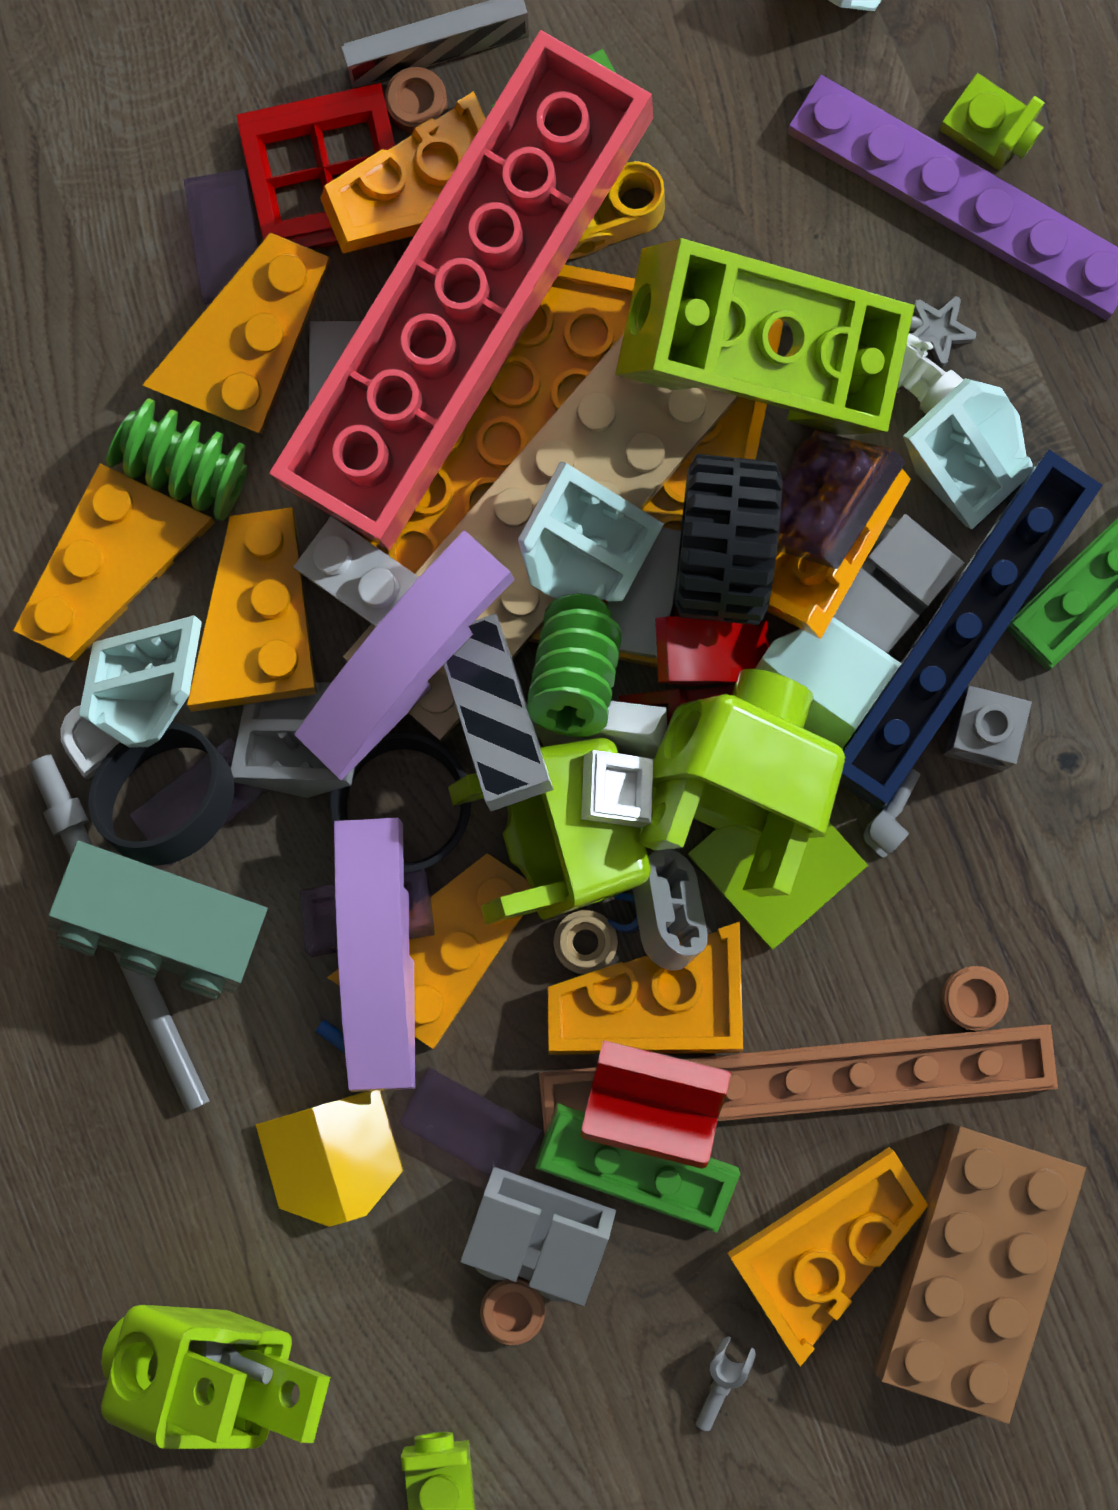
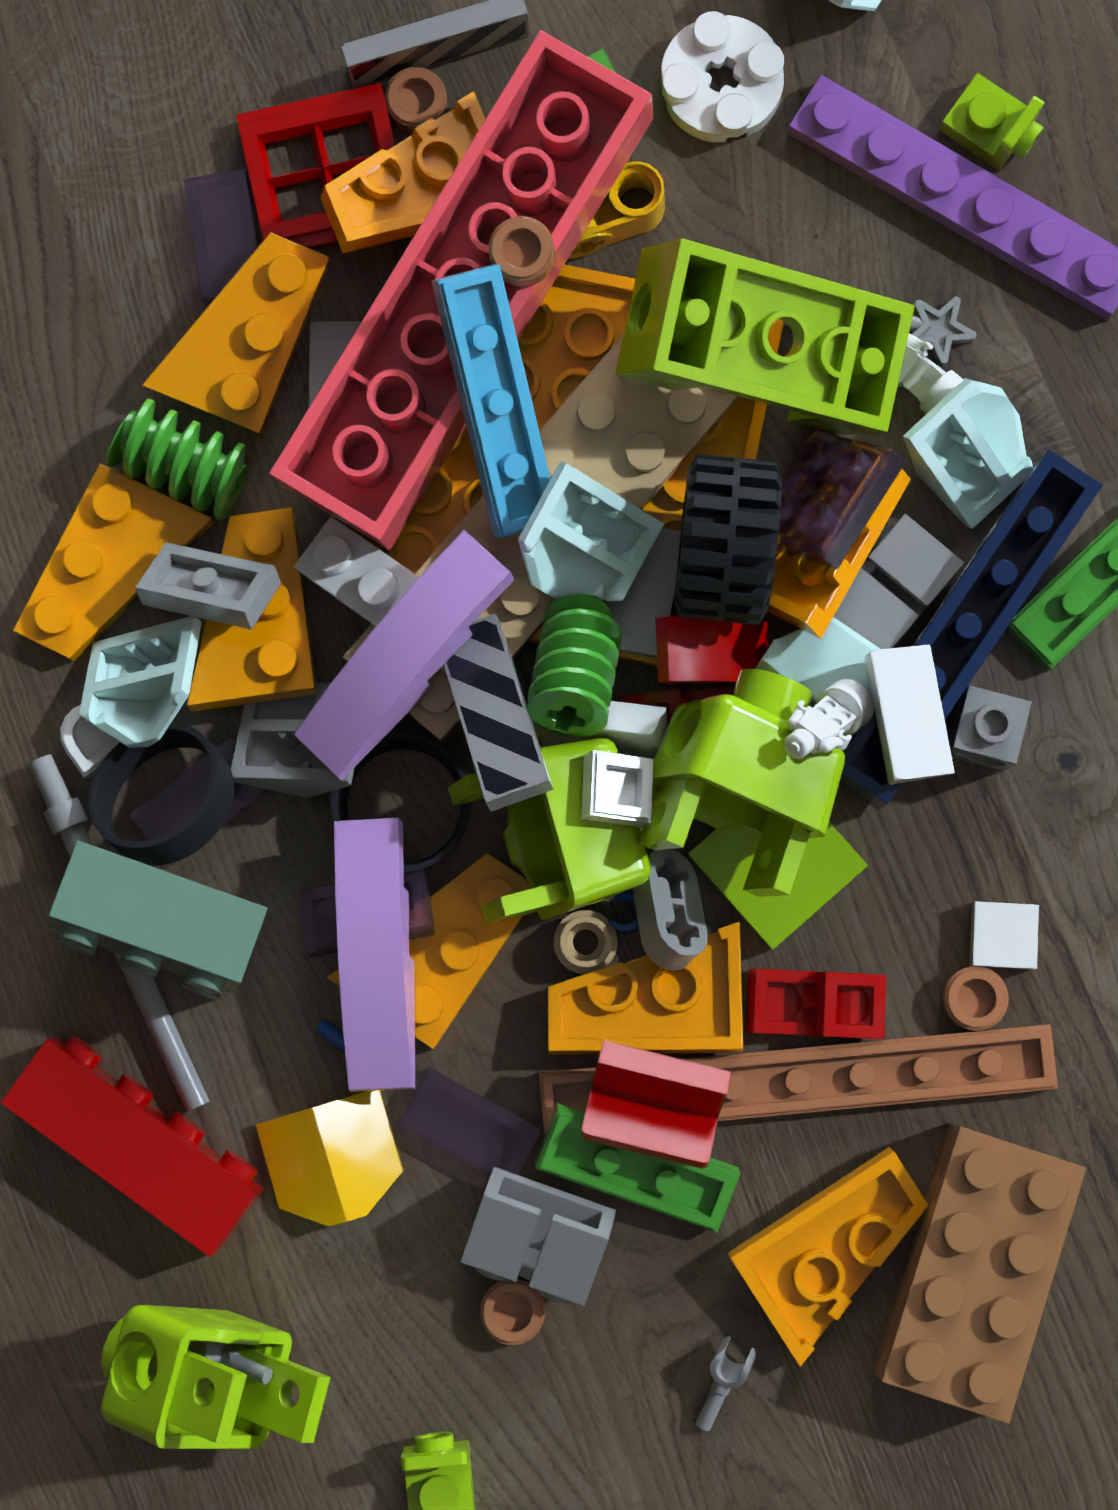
light grey hand [863,769,920,858] -> none
none -> red brick [0,1035,265,1258]
none -> light grey plate [135,542,281,630]
none -> medium azure tile [431,264,550,538]
none -> nougat tile [488,216,556,287]
none -> white plate [661,11,784,143]
none -> red slope [746,968,887,1039]
none -> white piece [784,679,874,759]
none -> white slope [865,645,955,785]
none -> white tile [969,901,1039,969]

